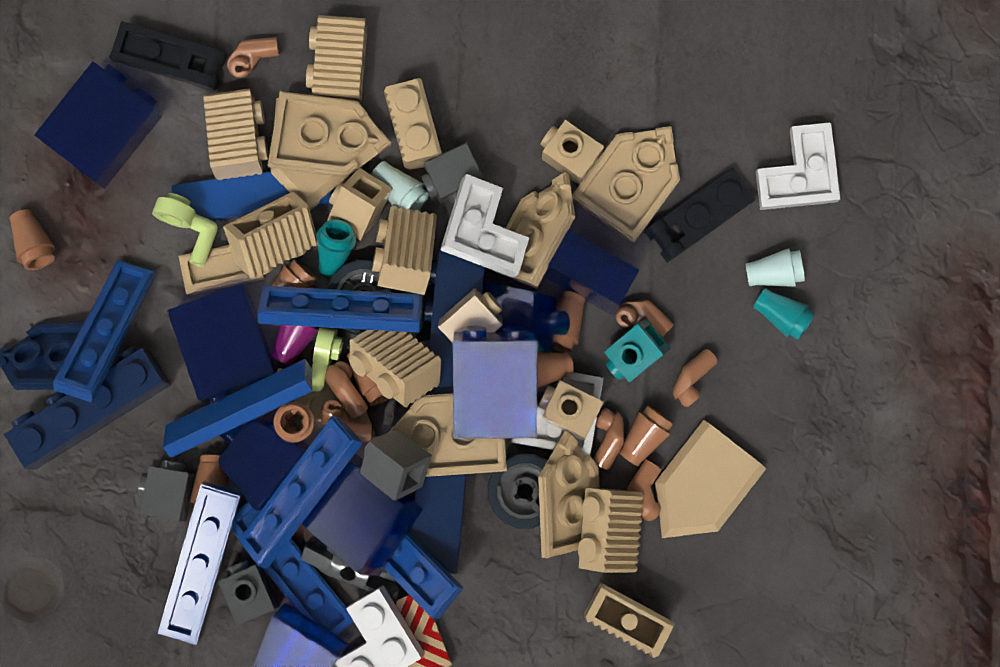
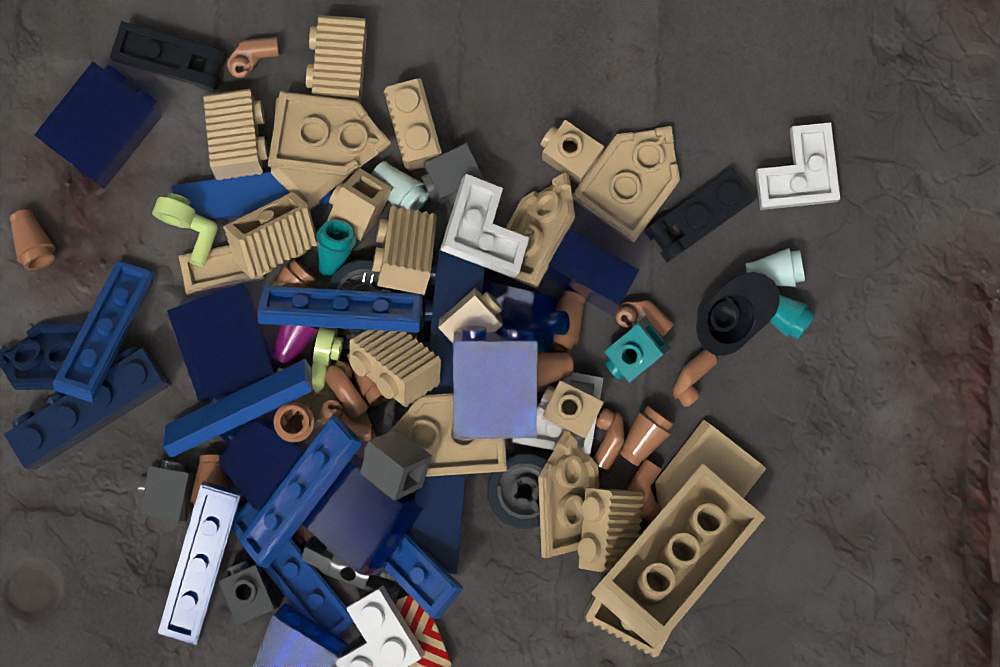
none -> tan brick [591,463,766,648]
none -> black piece [696,272,780,356]

